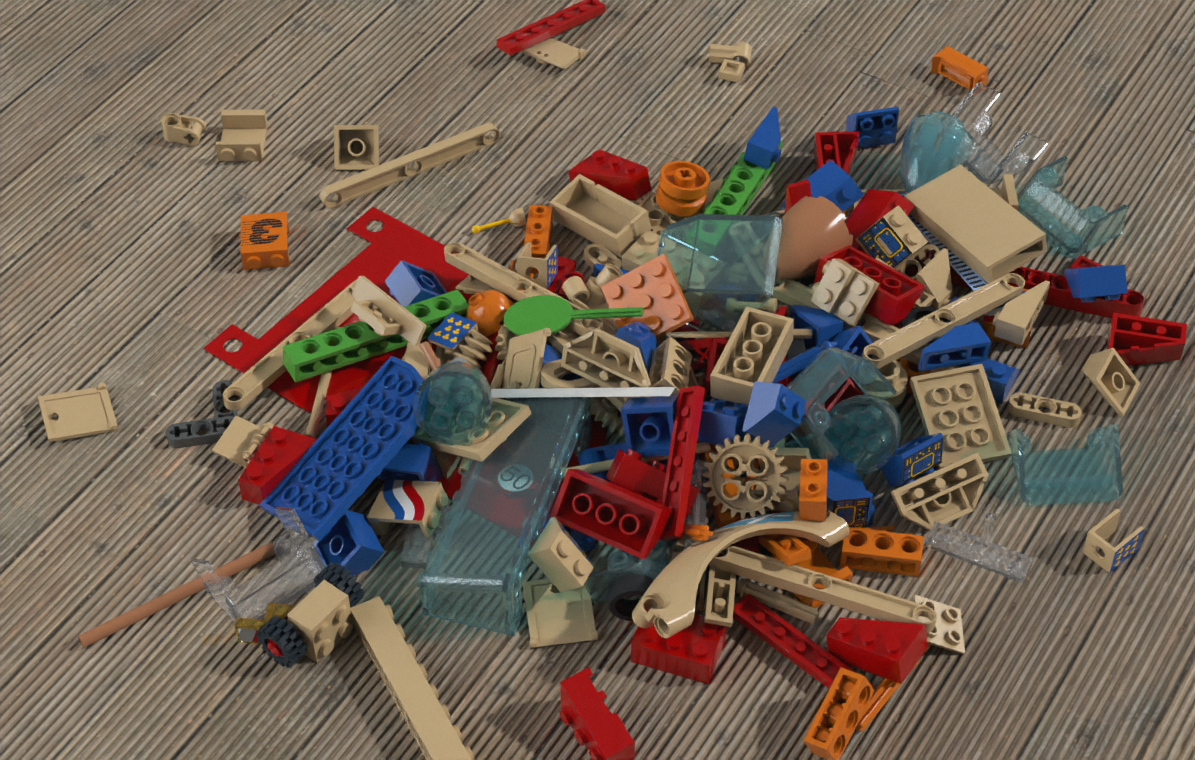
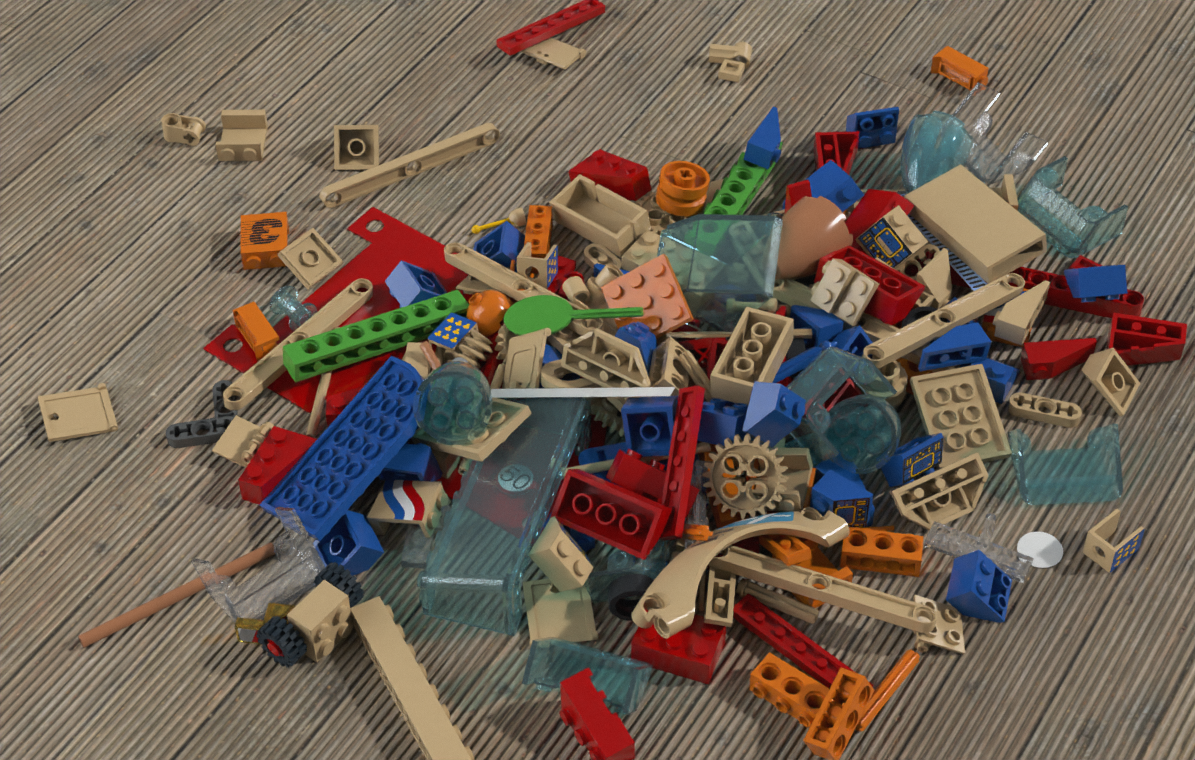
tan bracket [350,276,426,346] -> none
orange brick [799,459,828,521] -> none
red wedge [826,617,928,684] -> none
none -> orange window [233,302,279,362]
none -> clear light blue hose [270,286,317,331]
none -> tan tile [277,228,343,290]
none -> blue slope [474,221,525,273]
none -> clear light blue windscreen [522,637,653,715]
none -> tan axle [678,350,719,402]
none -> orange brick [749,652,829,727]
none -> blue slope [946,550,1012,623]
none -> white sticker [1017,532,1063,568]
none -> red slope [1020,338,1097,380]

